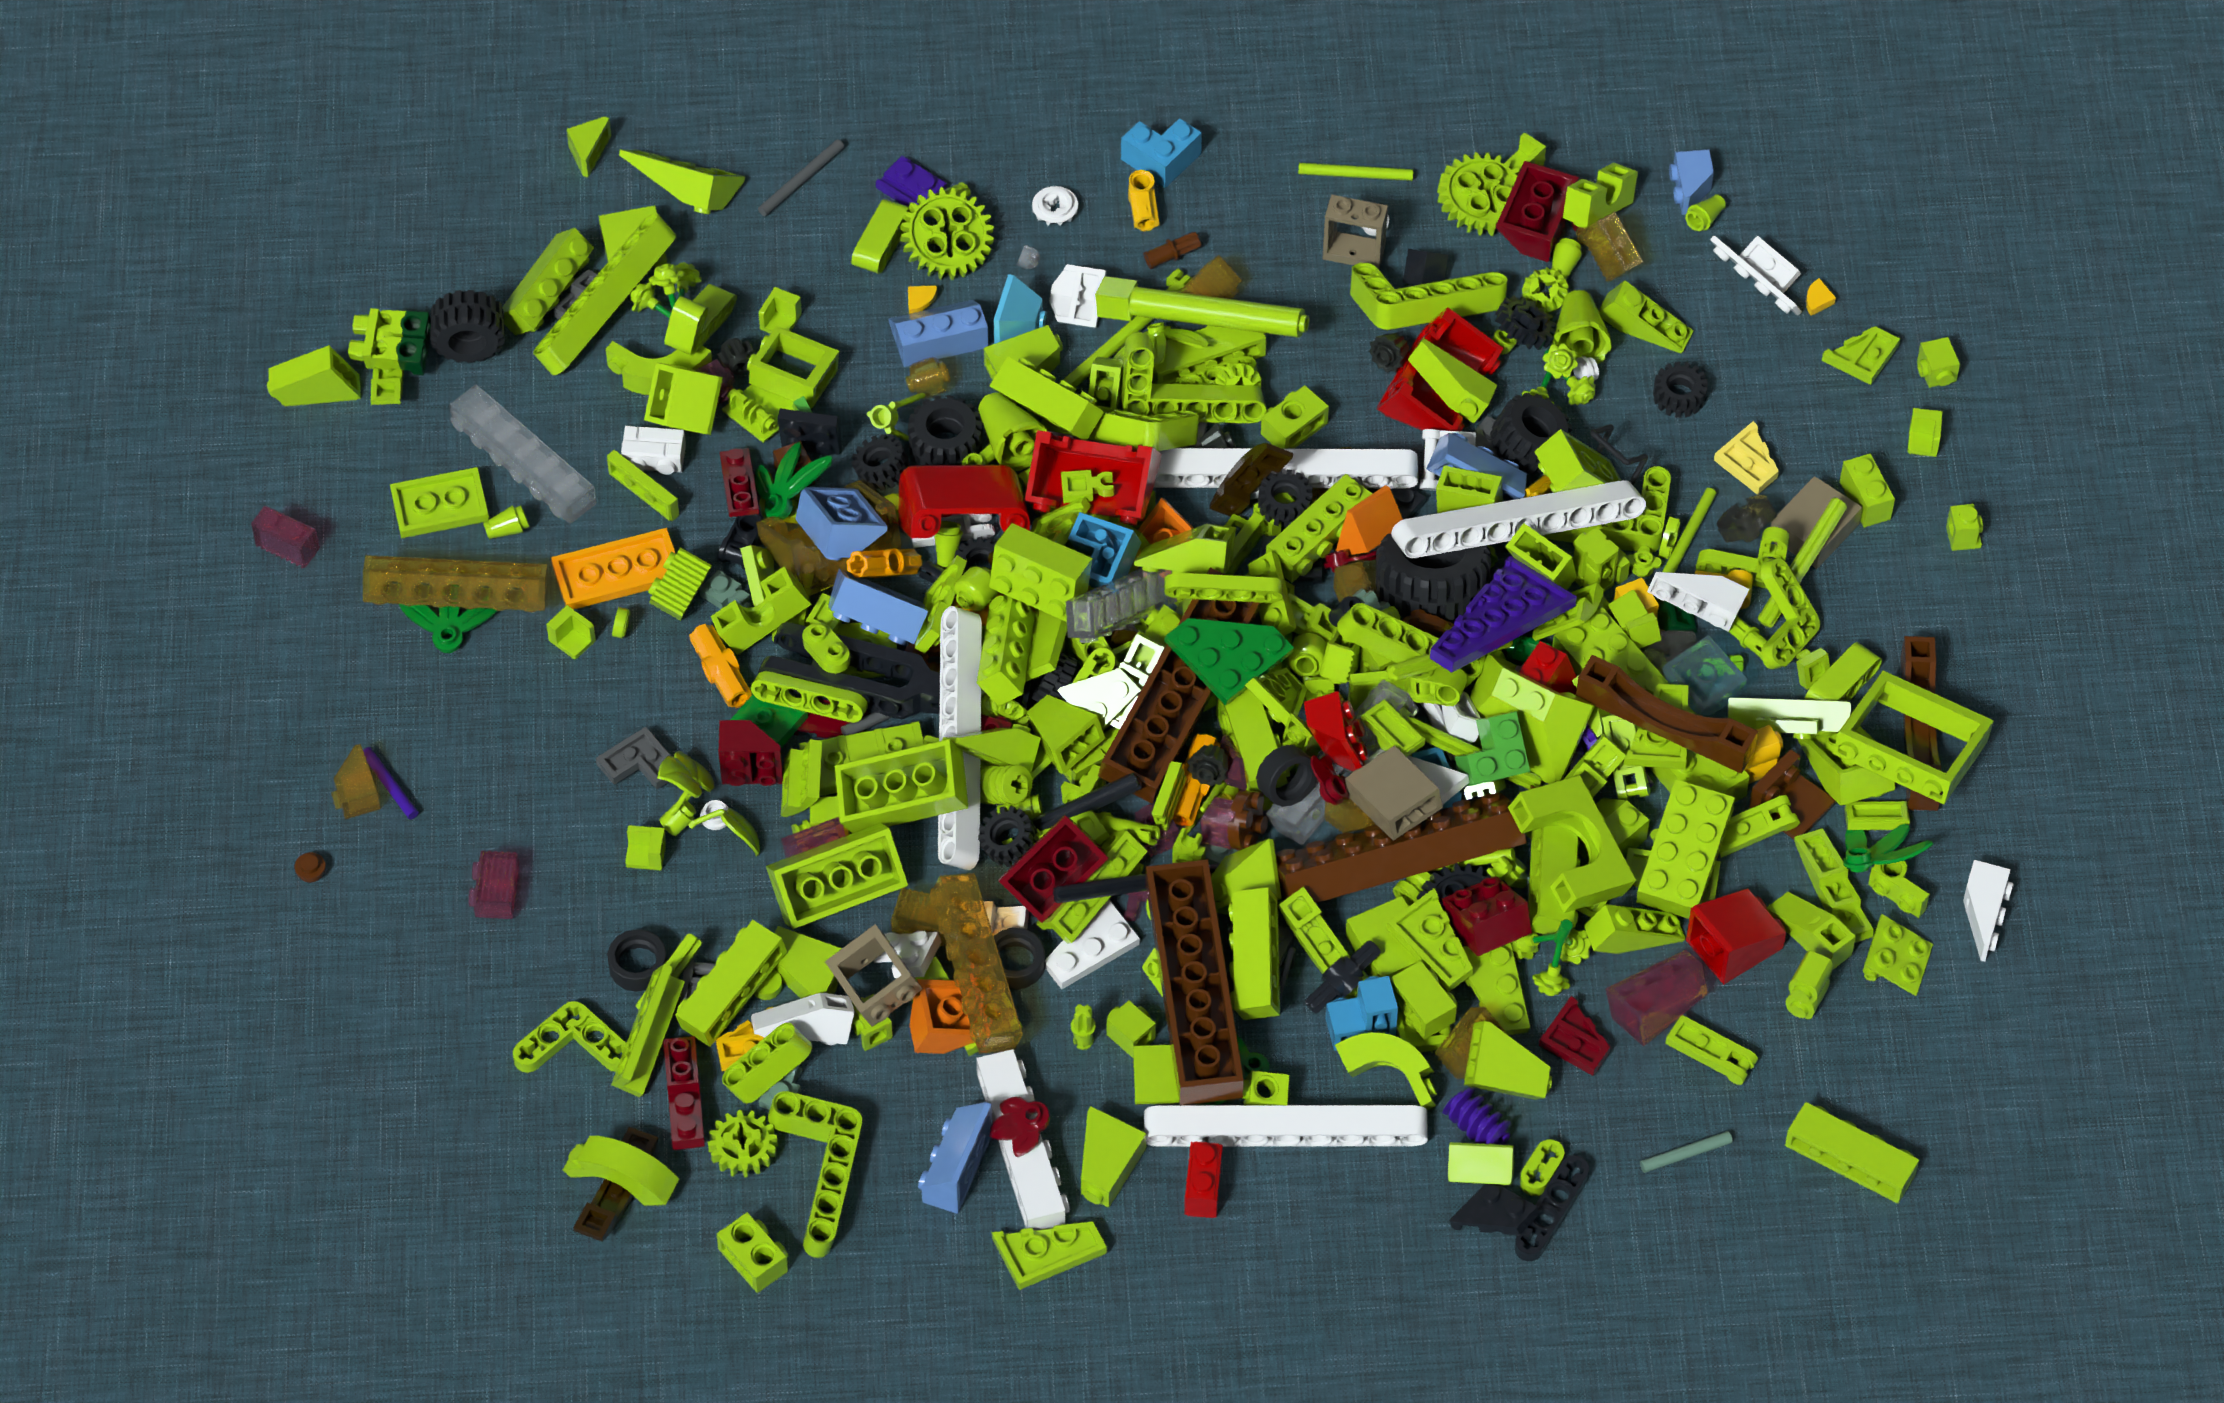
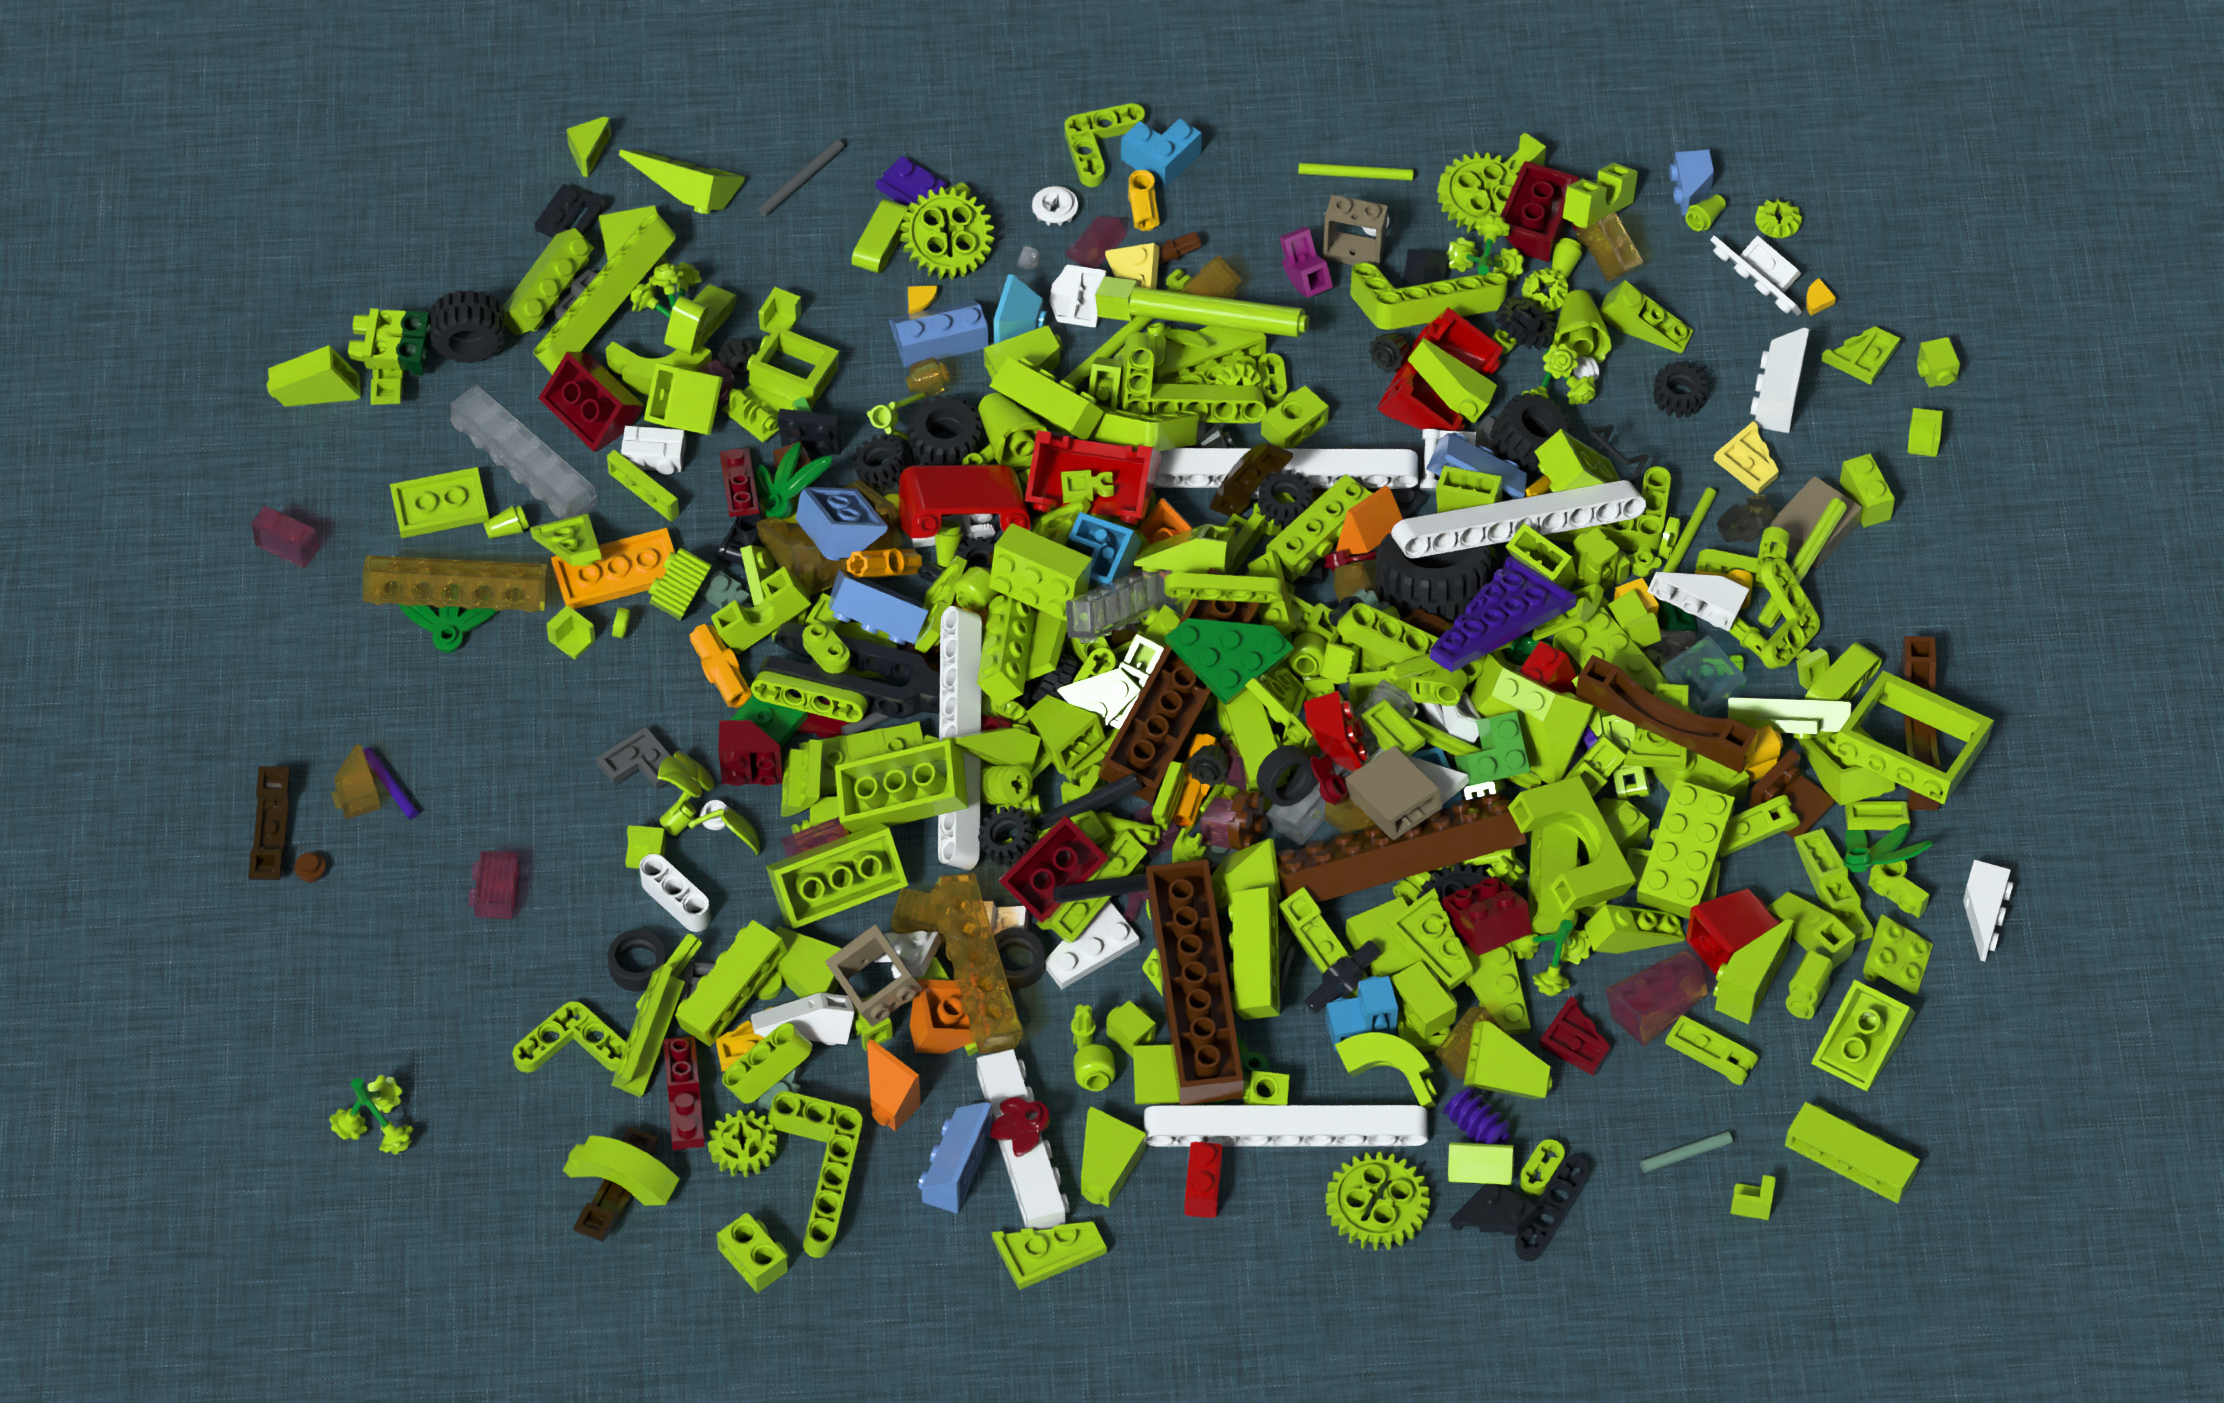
lime brick [1946,504,1983,551] -> none
none -> dark brown slope [248,766,290,880]
none -> lime plant [329,1075,413,1155]
none -> lime wing [530,513,602,566]
none -> black plate [535,183,608,238]
none -> dark red slope [538,351,644,452]
none -> white beam [639,854,711,932]
none -> orange slope [867,1039,921,1131]
none -> lime beam [1064,103,1145,187]
none -> clear pink slope [1065,216,1127,269]
none -> lime head [1073,1044,1116,1091]
none -> light yellow wing [1105,243,1160,289]
none -> lime beam [1257,353,1287,406]
none -> magenta brick [1279,226,1333,298]
none -> lime gear [1325,1152,1430,1251]
none -> lime plant [1445,213,1524,281]
none -> lime slope [1713,918,1794,1024]
none -> lime panel [1730,1175,1776,1220]
none -> white slope [1750,328,1809,433]
none -> lime gear [1755,198,1802,238]
none -> lime slope [1811,979,1916,1092]

